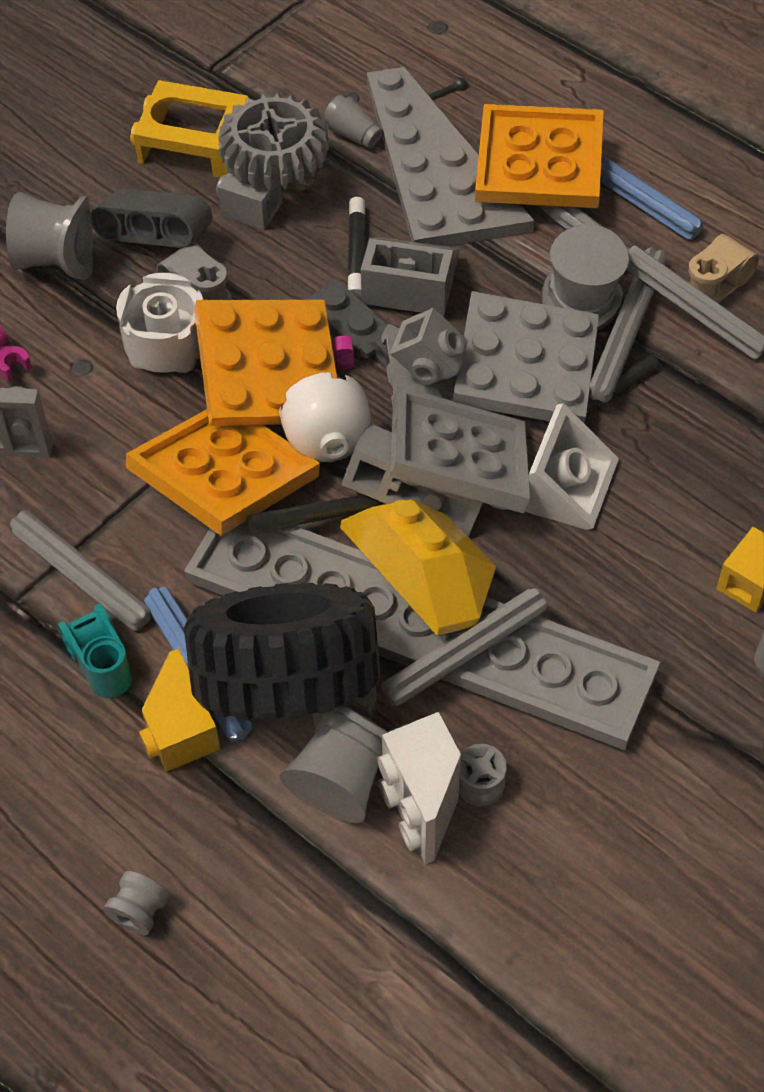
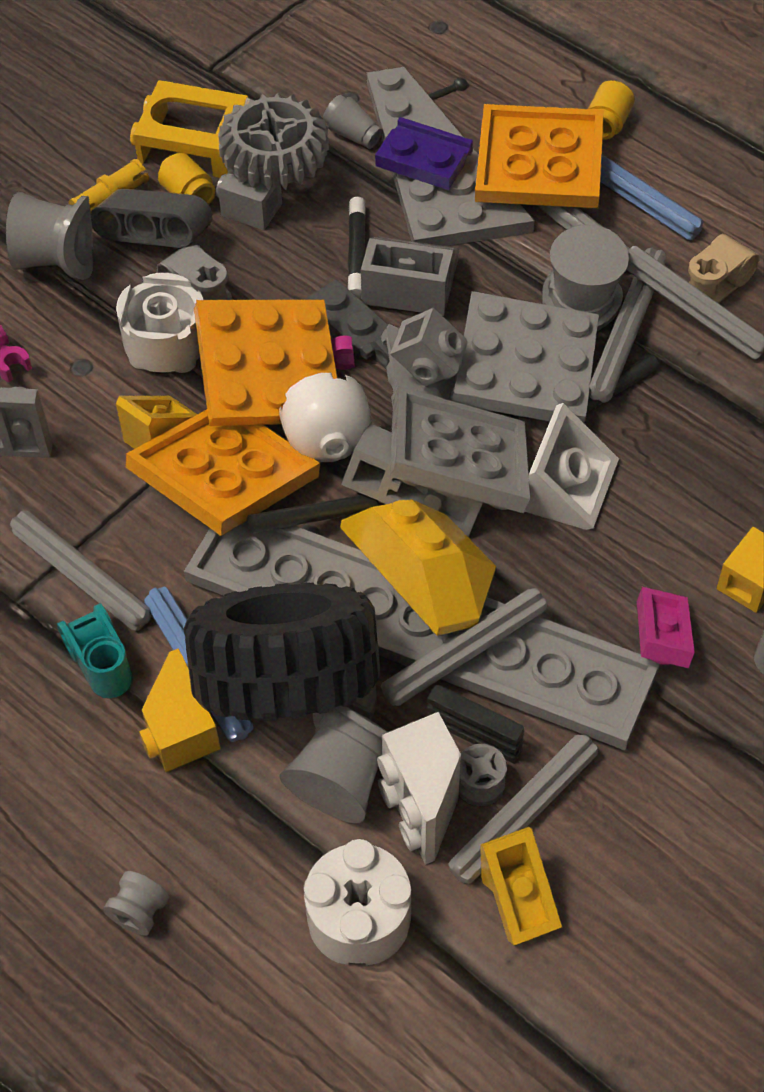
none -> yellow pin [69,159,149,213]
none -> yellow slope [116,396,197,449]
none -> yellow brick [158,153,216,205]
none -> white brick [304,839,411,966]
none -> dark purple plate [375,117,473,190]
none -> pearl dark grey tile [427,685,524,764]
none -> light grey axle [448,734,598,884]
none -> yellow slope [480,827,562,945]
none -> yellow brick [588,80,635,140]
none -> dark pink plate [636,587,695,668]

